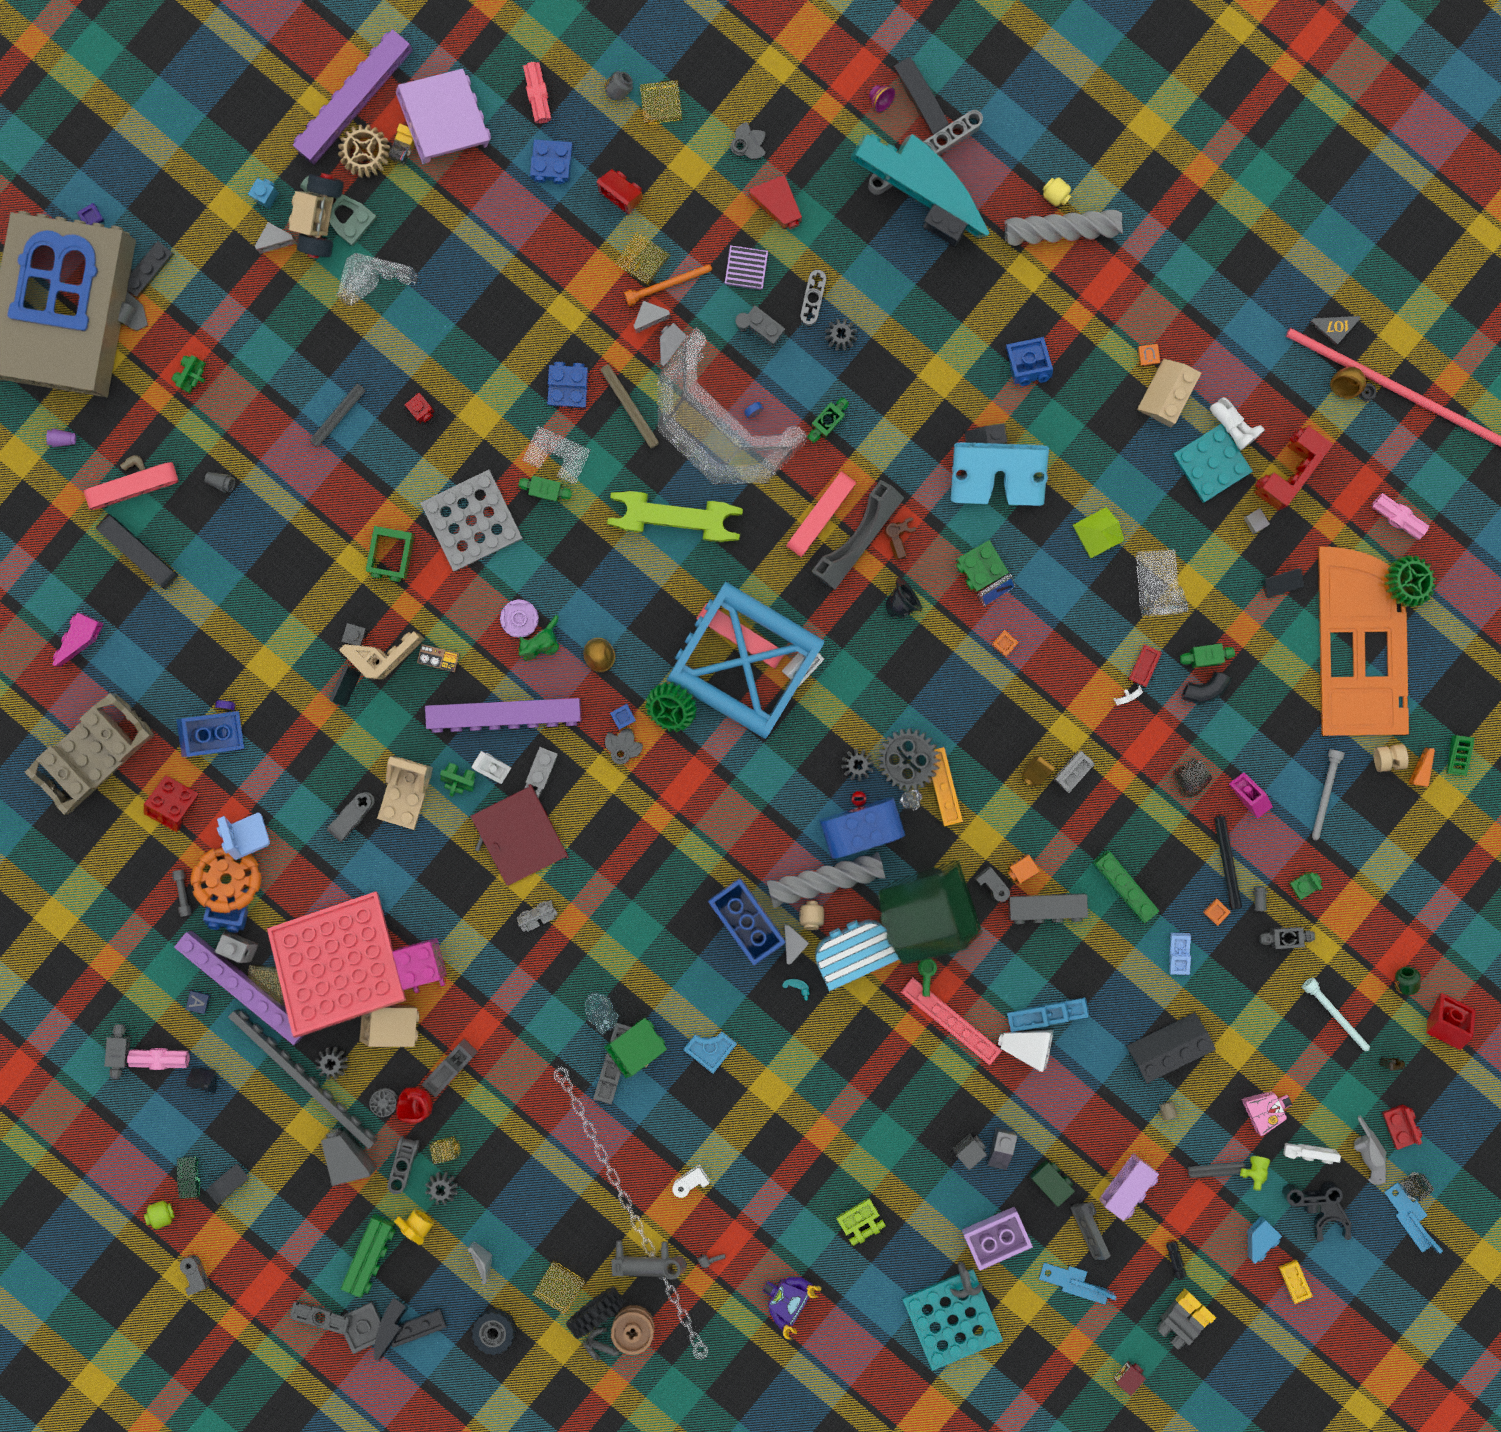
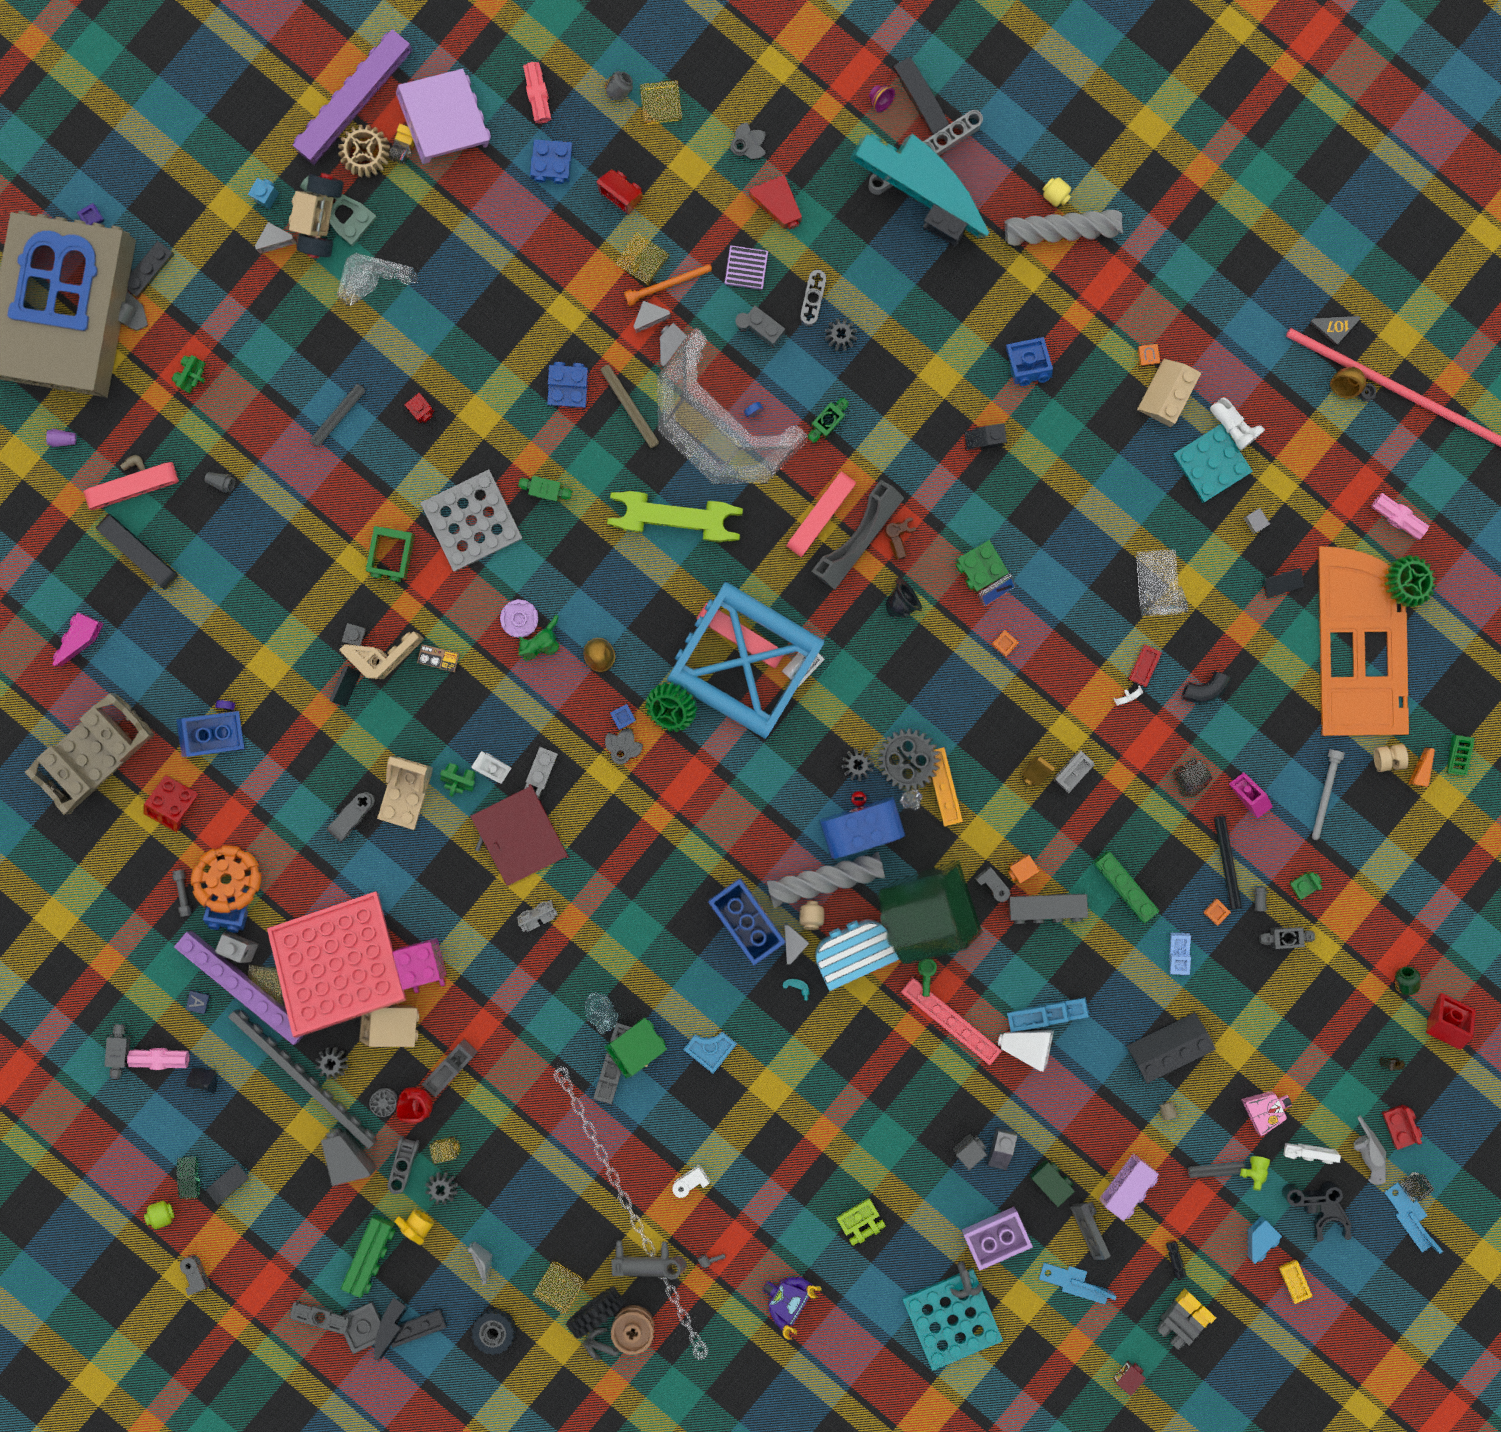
light blue bracket [217,813,270,860] -> none
medium lavender brick [425,698,582,733] -> none
clear plate [522,426,591,485] -> none
medium azure connector [951,442,1049,506] -> none
lime slope [1072,507,1124,559] -> none
green piece [1180,643,1235,668] -> none
red plate [1253,426,1333,510] -> none
light aqua piece [1302,977,1370,1052] -> none

